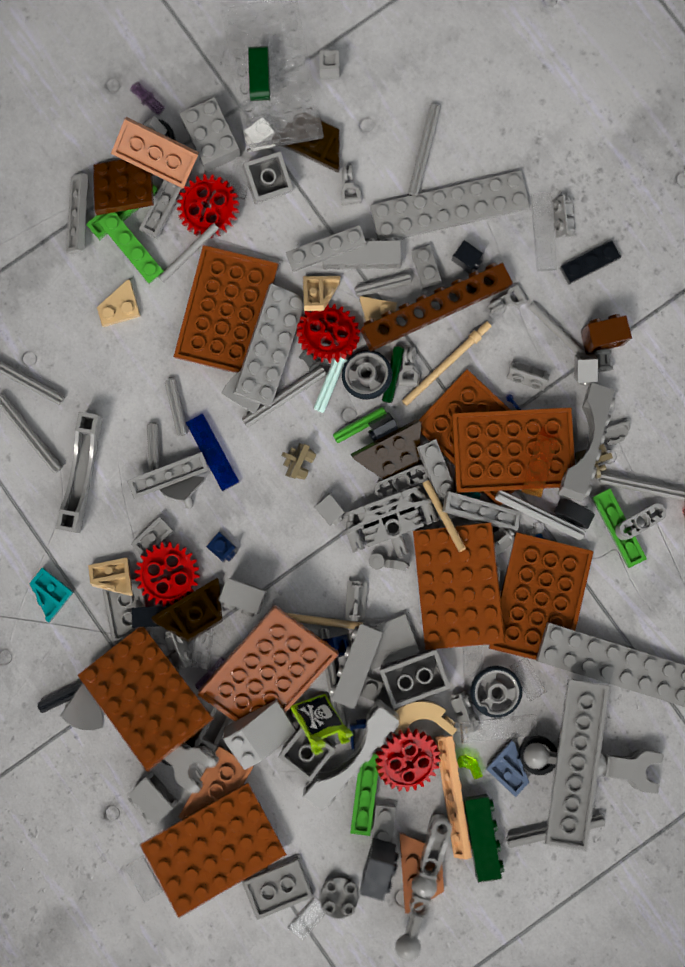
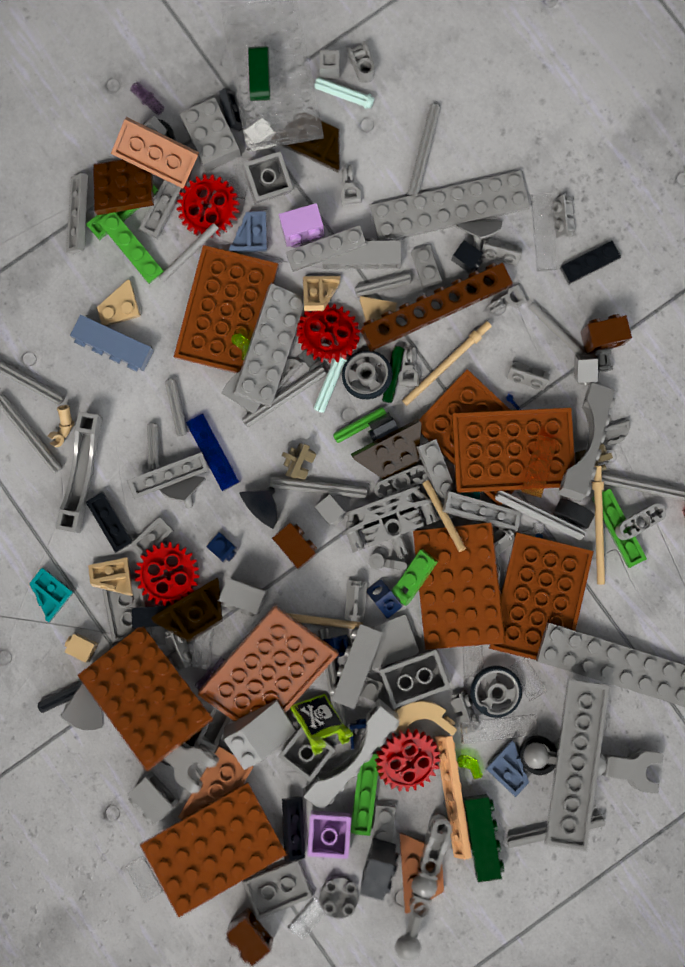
none -> tan piece [48,405,75,447]
none -> tan brick [64,633,98,663]
none -> sand blue brick [70,314,154,372]
none -> black plate [86,492,133,553]
none -> black plate [219,88,245,131]
none -> reddish brown brick [226,908,274,967]
none -> sand blue wing [229,211,267,253]
none -> clear neon green arm [231,334,250,360]
none -> black shield [239,487,278,529]
none -> light grey axle [270,477,367,498]
none -> reddish brown brick [272,523,317,569]
none -> light grey tile [276,359,303,392]
none -> lavender brick [279,203,324,248]
none -> black plate [282,796,305,862]
none -> lavender brick [308,810,351,859]
none -> light aqua axle [315,78,374,109]
none -> light grey piece [347,41,374,83]
none -> dark blue bracket [366,579,402,619]
none -> bright green plate [391,550,438,606]
none -> light grey shield [455,220,502,251]
none -> light grey hinge [481,238,522,266]
none -> tan bar [592,465,605,585]

